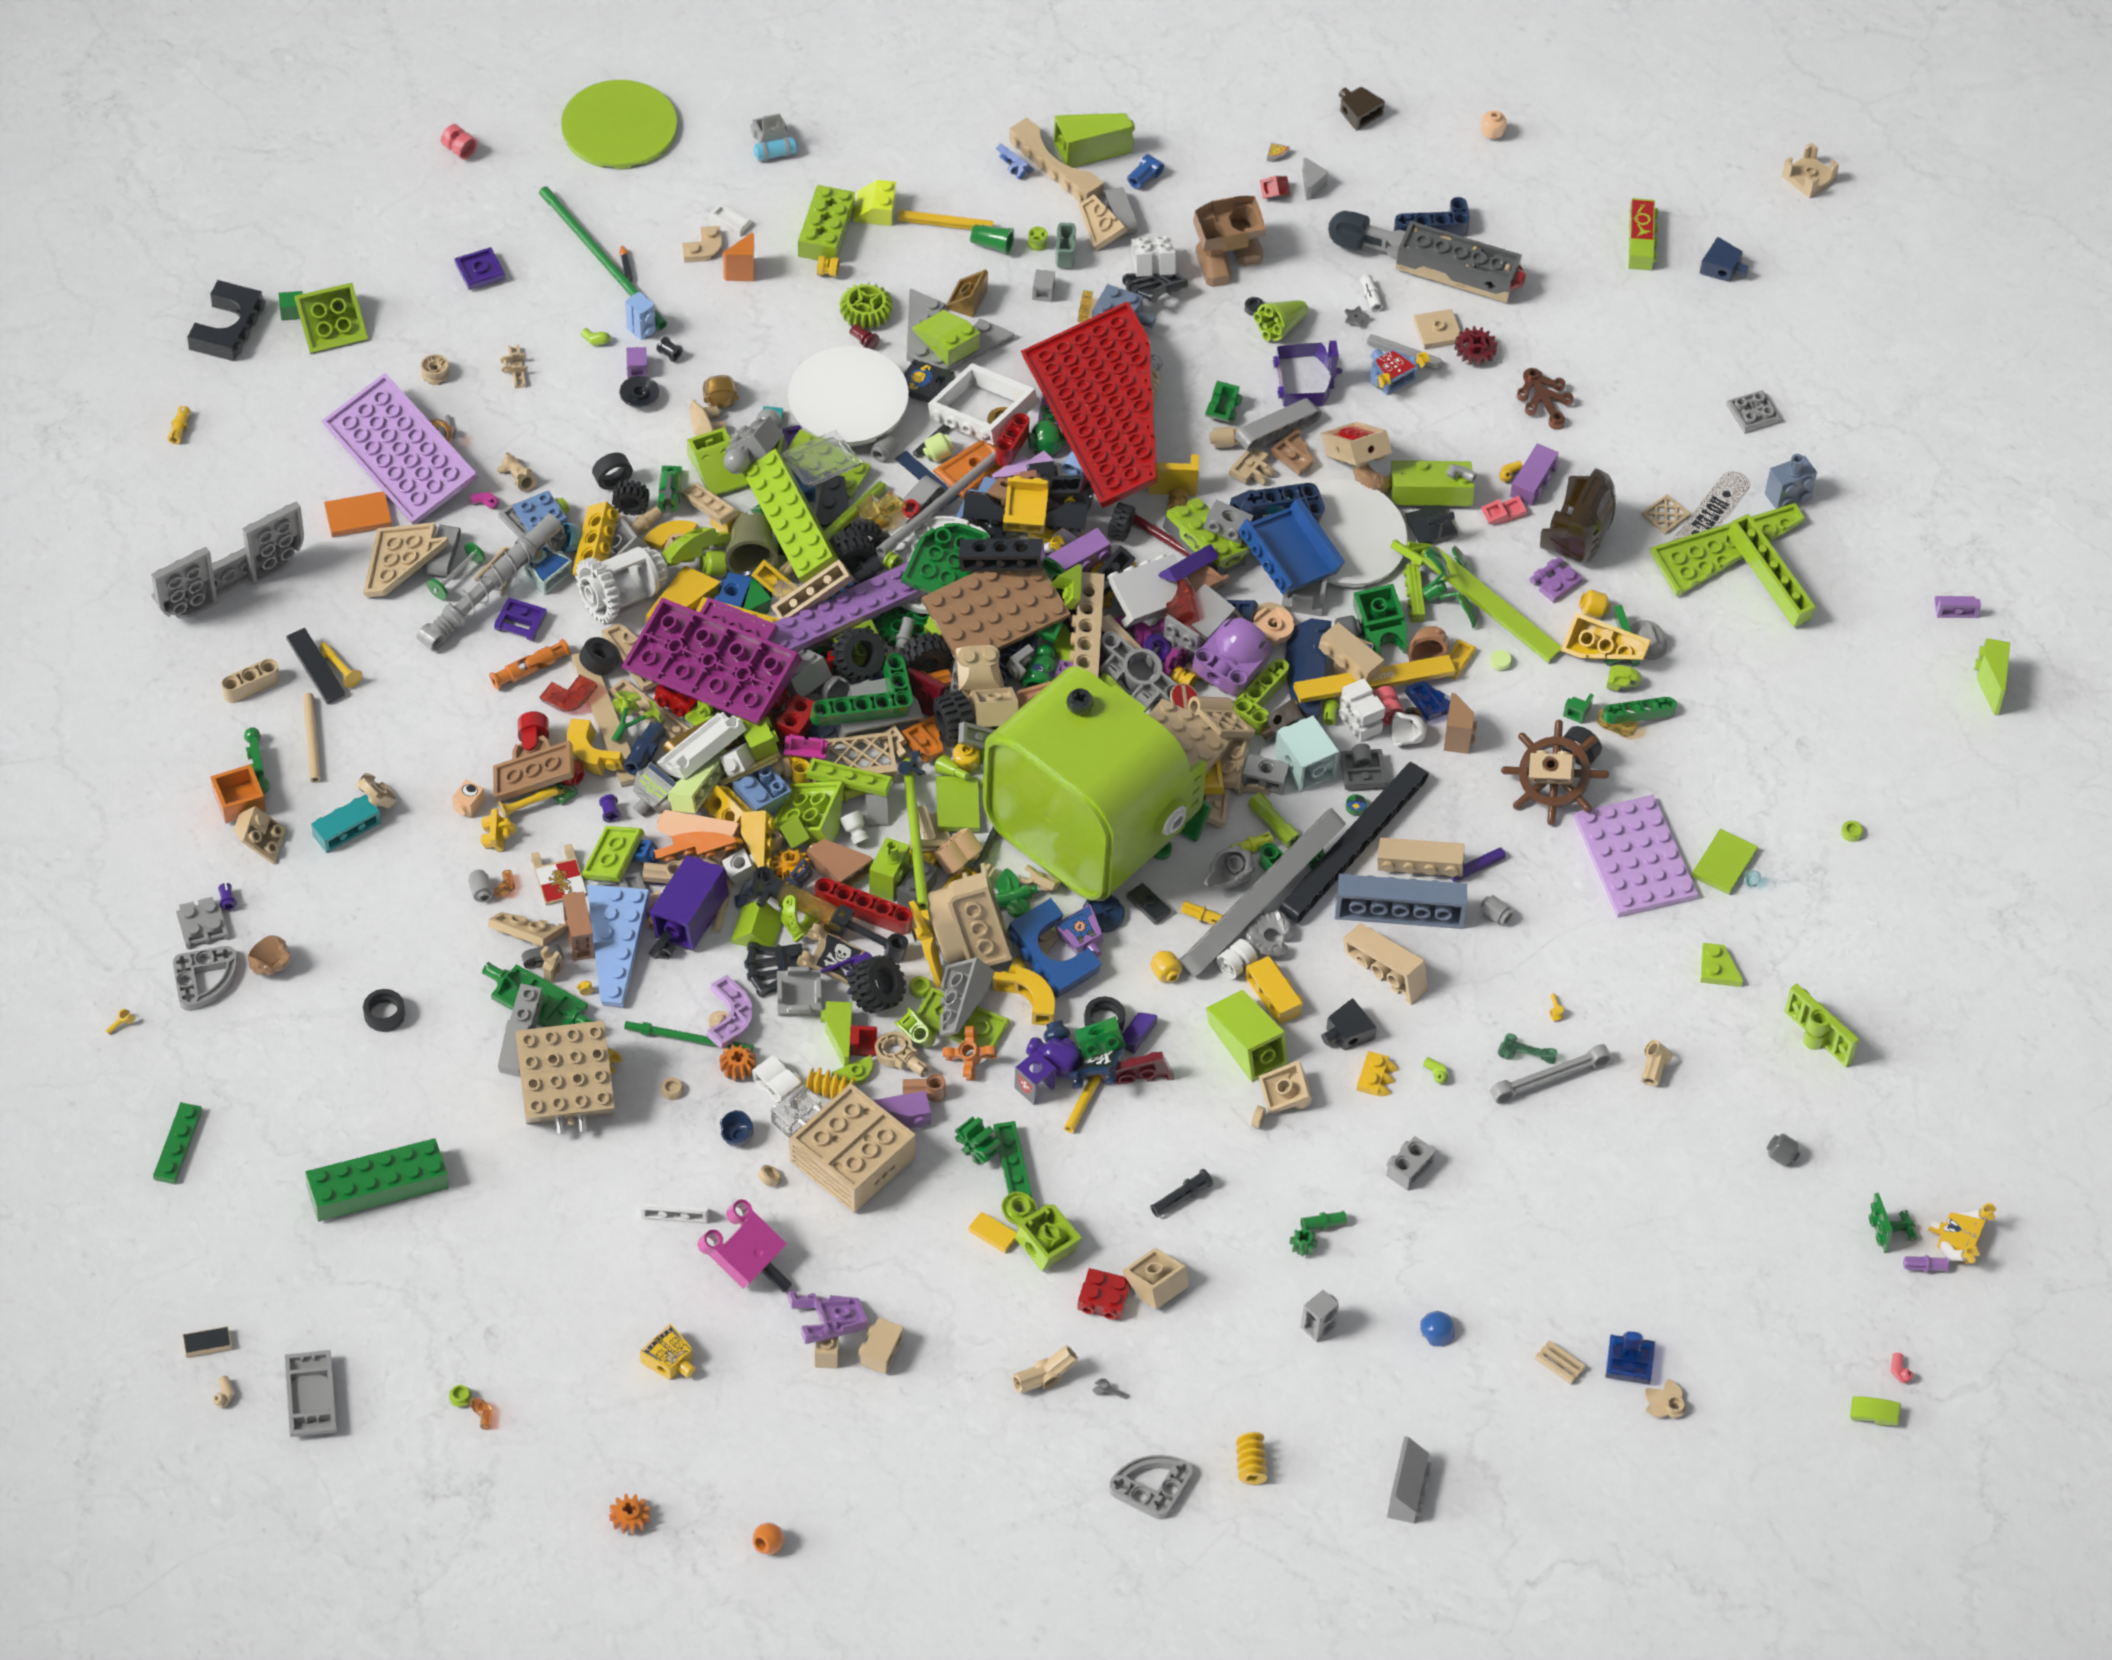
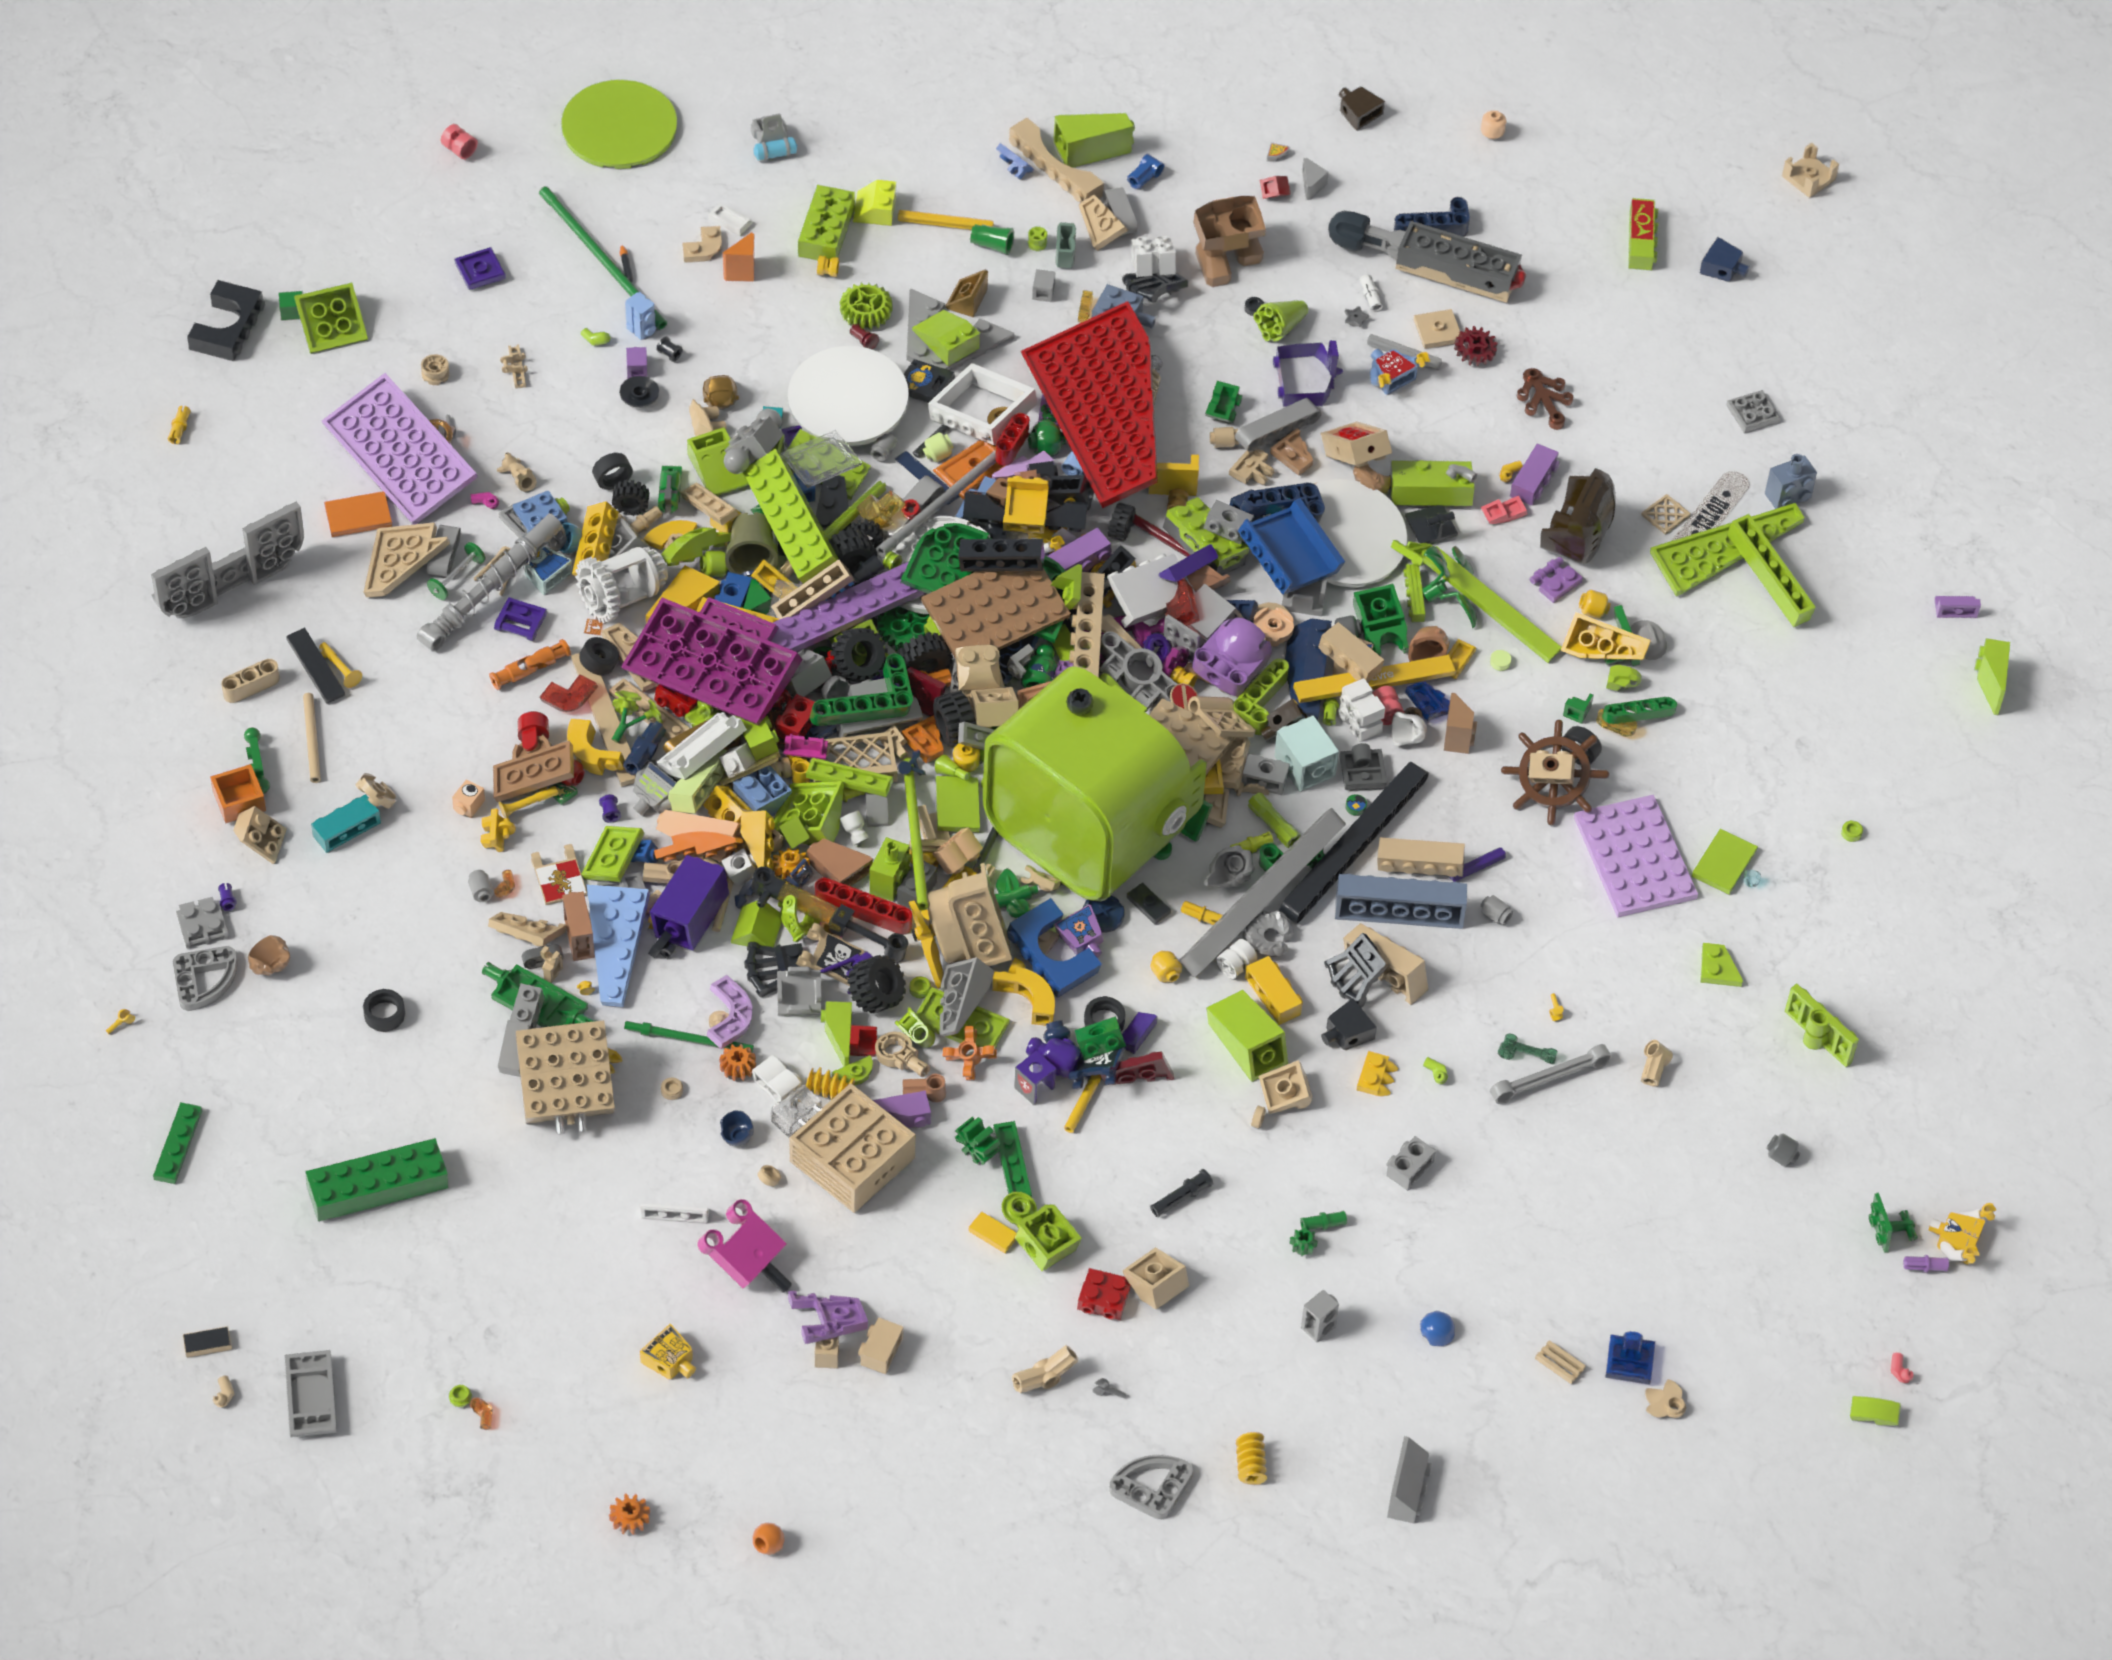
light grey pin [894,617,915,654] -> none
none -> clear orange sticker [584,619,603,635]
none -> plate [1324,933,1390,1008]

